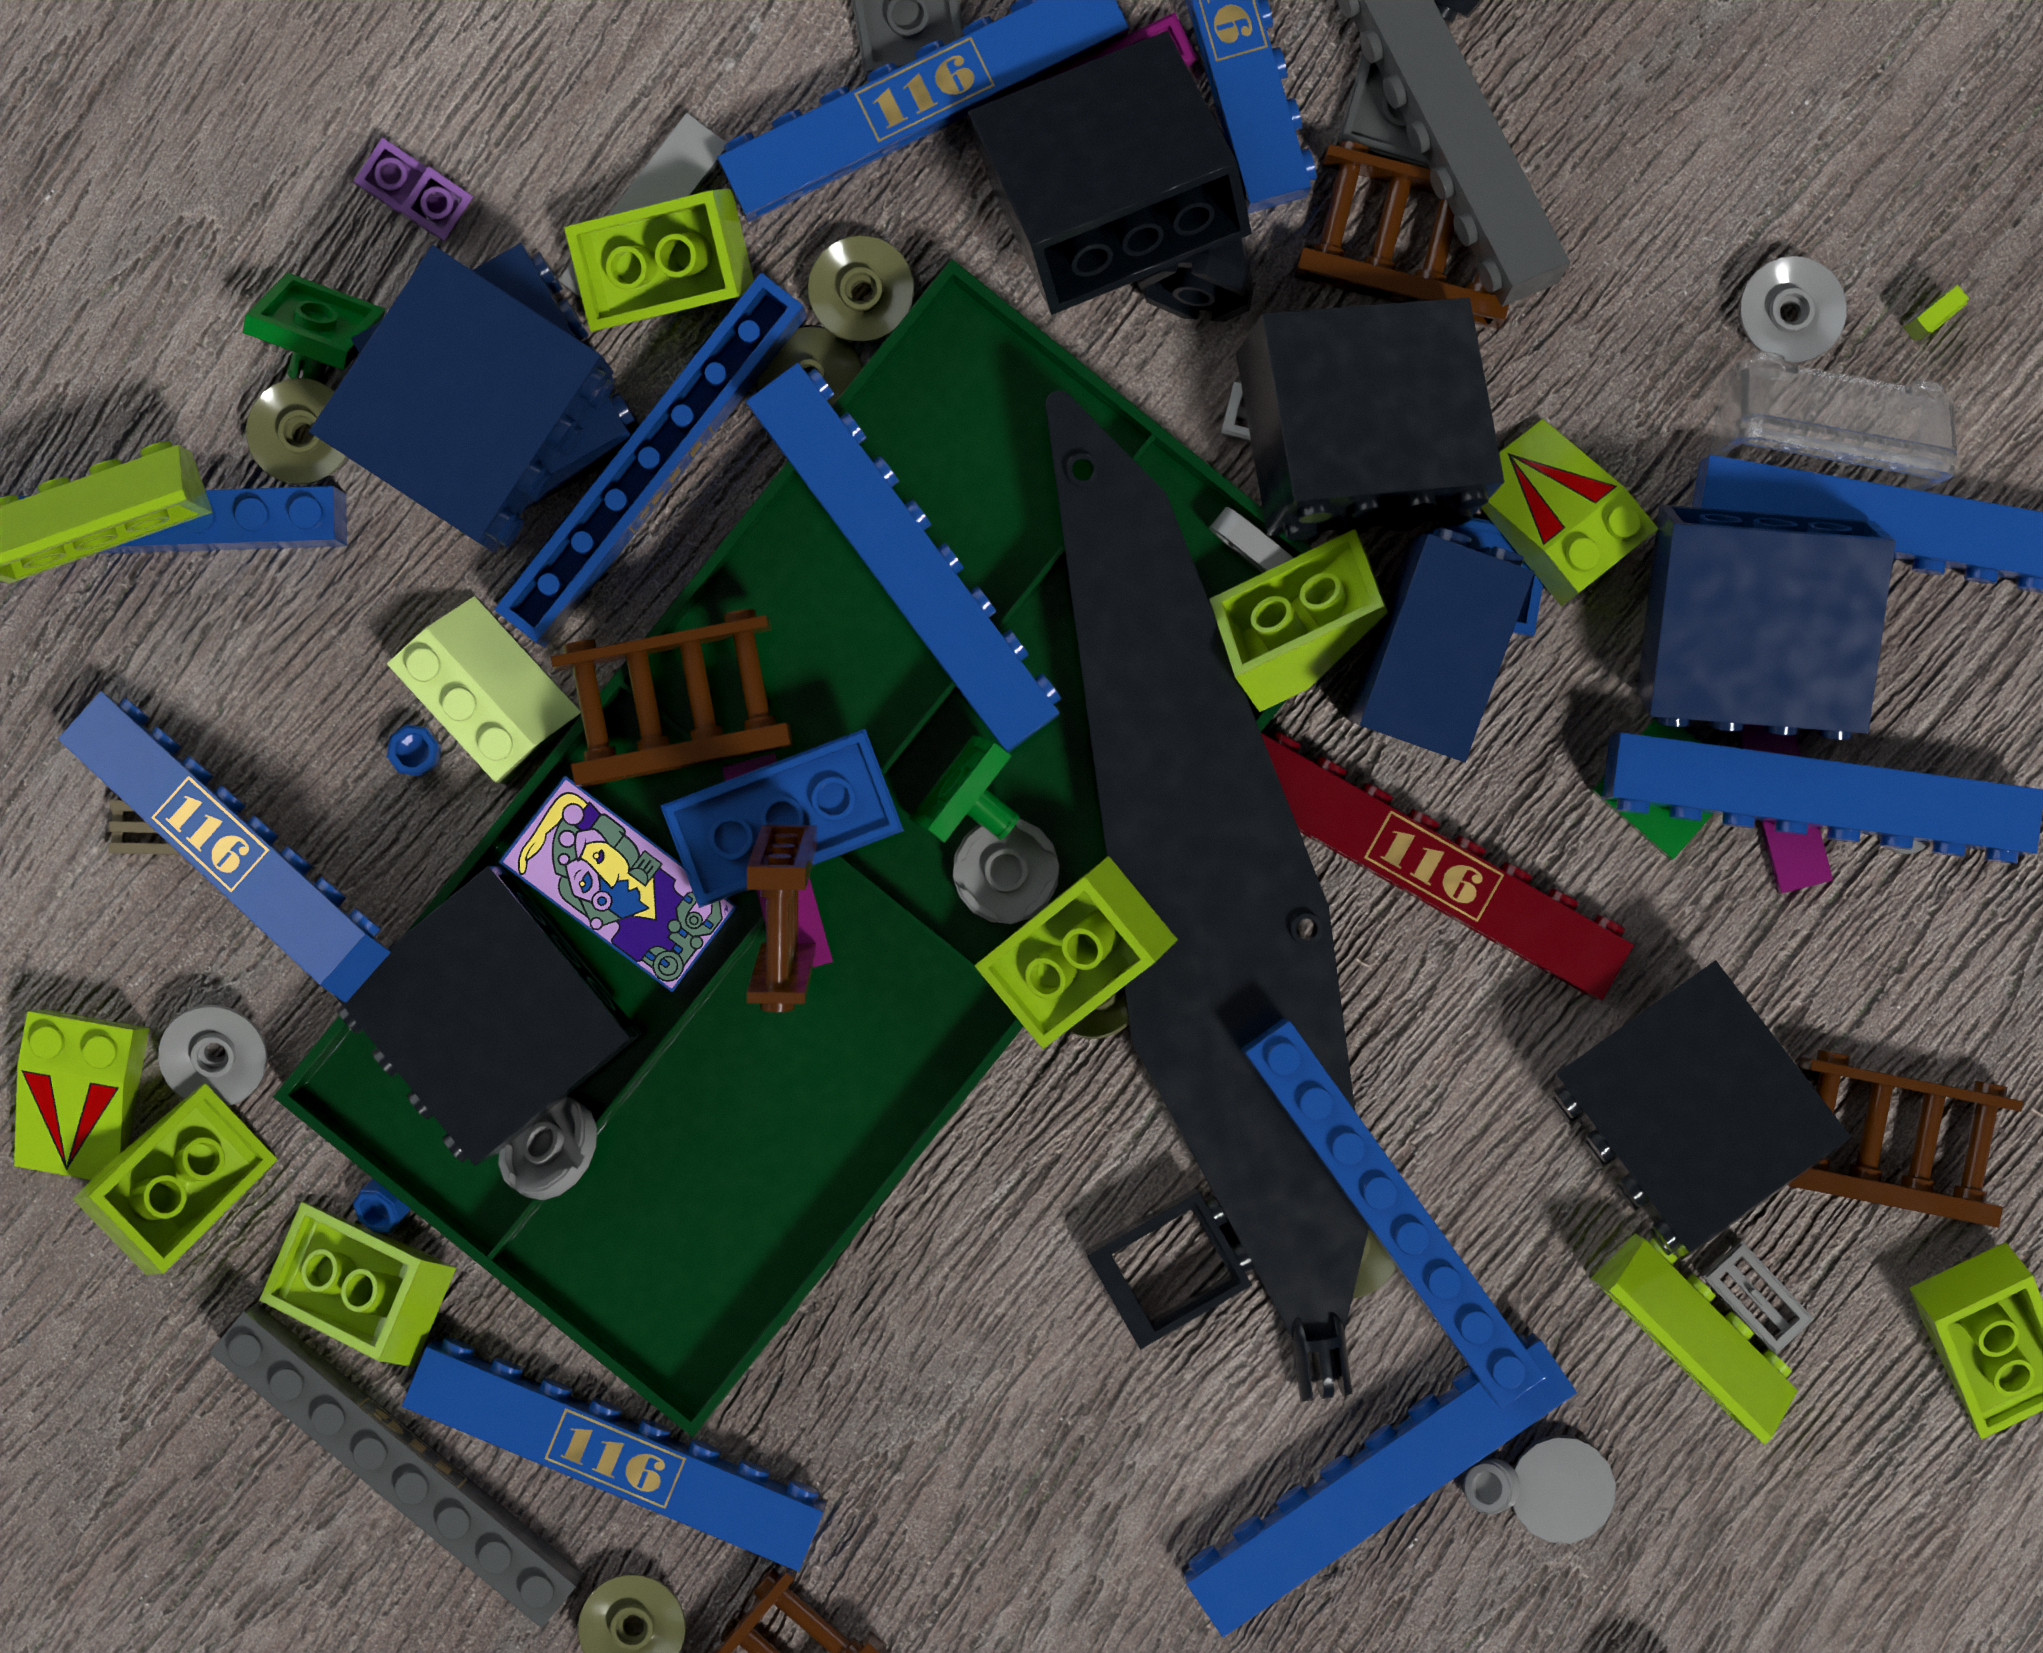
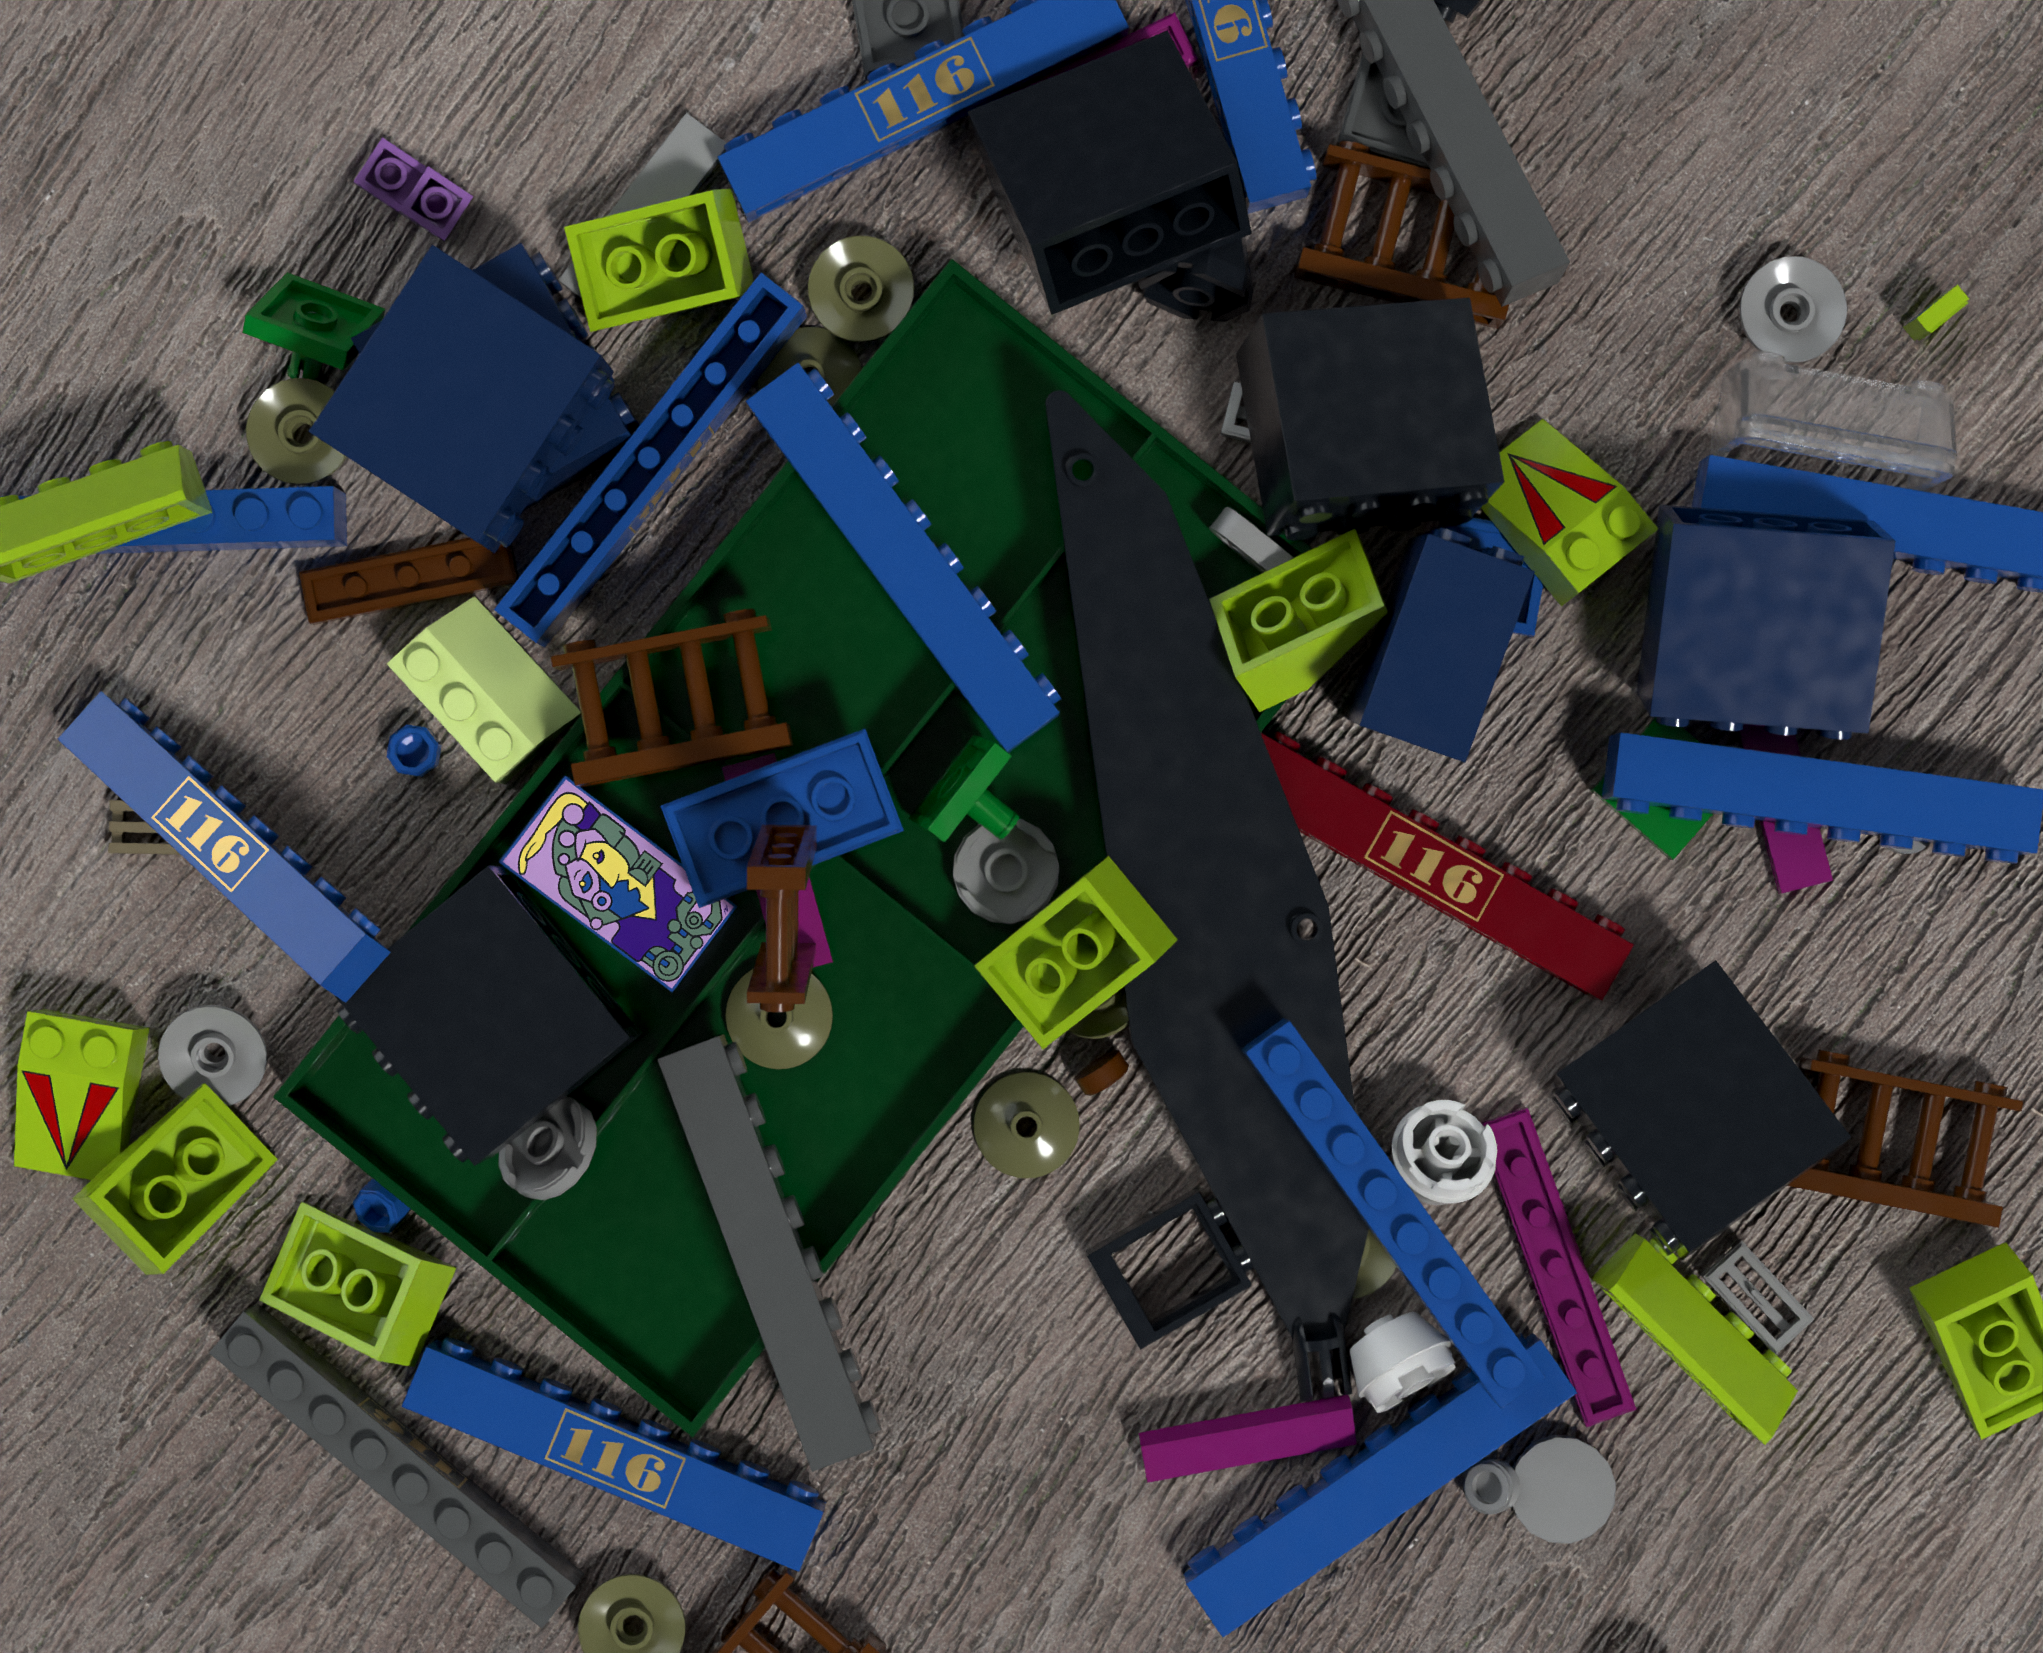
none -> reddish brown tile [299,538,519,625]
none -> dark grey brick [657,1034,882,1472]
none -> olive dish [726,969,833,1069]
none -> olive dish [974,1072,1080,1178]
none -> reddish brown tile [1074,1049,1129,1096]
none -> magenta tile [1138,1394,1357,1483]
none -> white cone [1350,1312,1456,1413]
none -> white cone [1392,1100,1497,1205]
none -> magenta tile [1481,1107,1637,1428]

